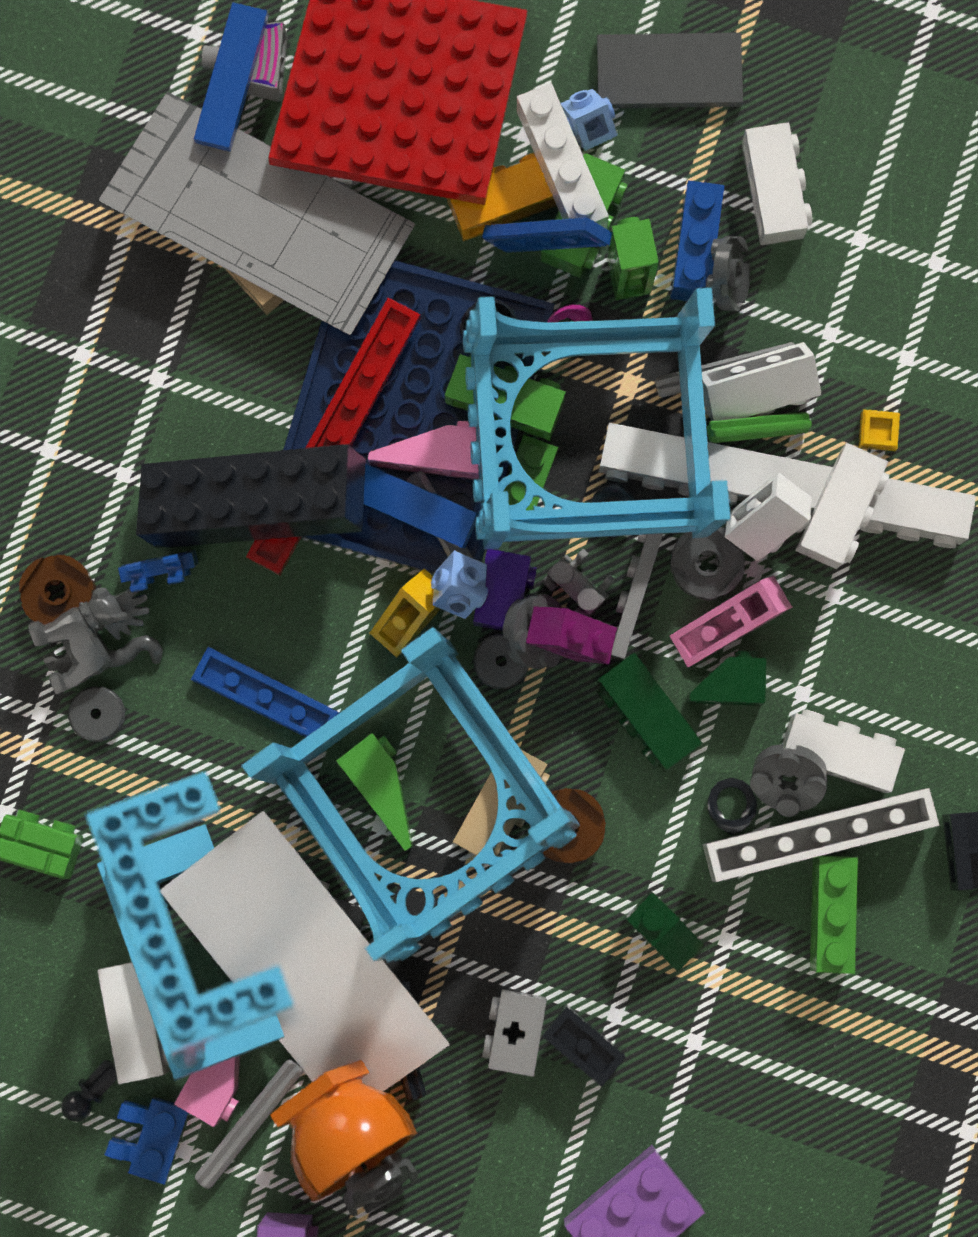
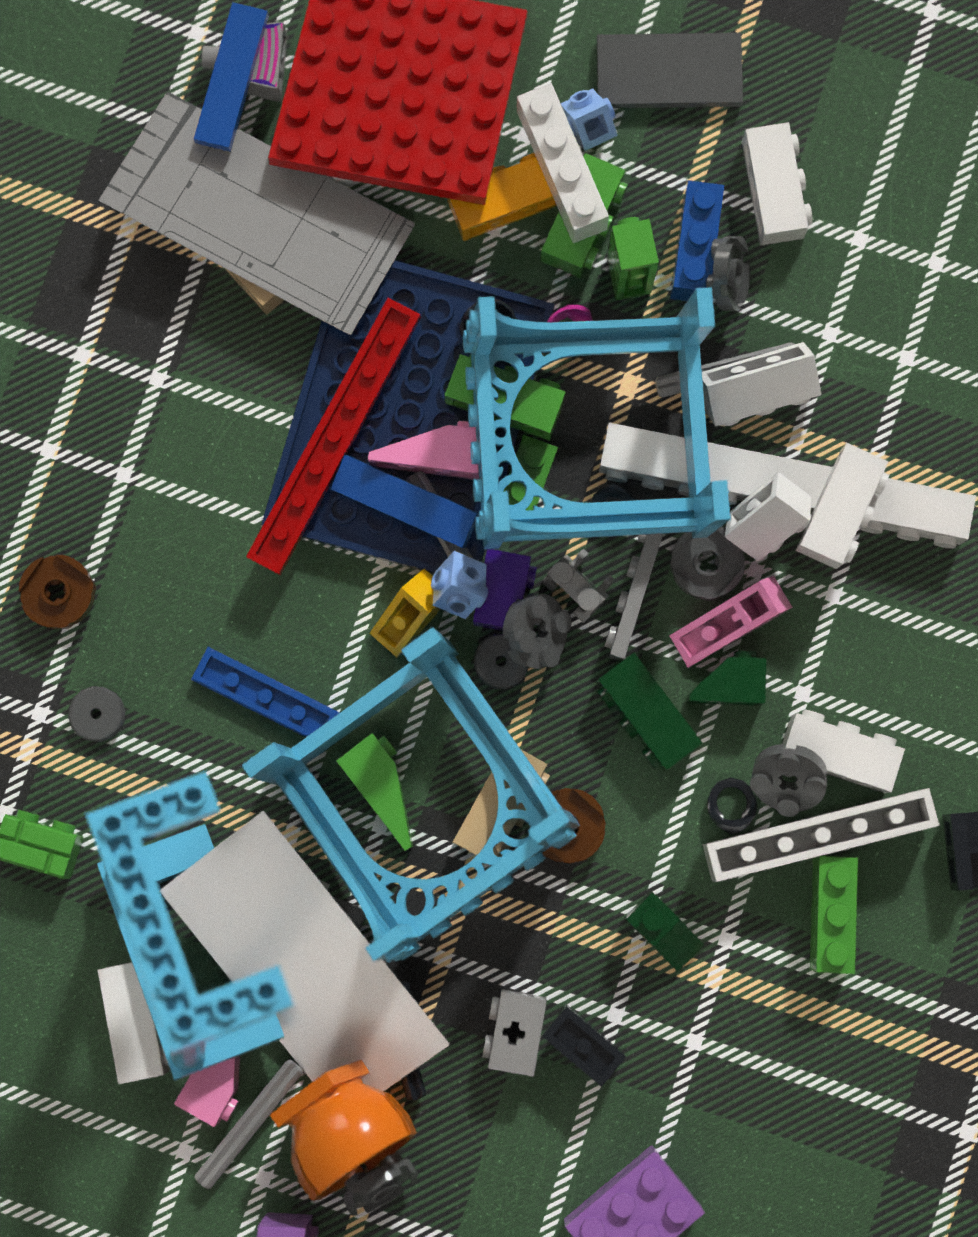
dark grey animal [28,588,163,694] -> none
black axle [61,1059,117,1122] -> none
blue plate [105,1097,188,1185] -> none
blue plate [118,550,198,593] -> none
black brick [136,444,366,548] -> none
blue tile [482,217,613,253] -> none
magenta brick [526,606,617,664] -> none
bright green axle [706,412,812,443] -> none
yellow tile [858,409,900,451] -> none

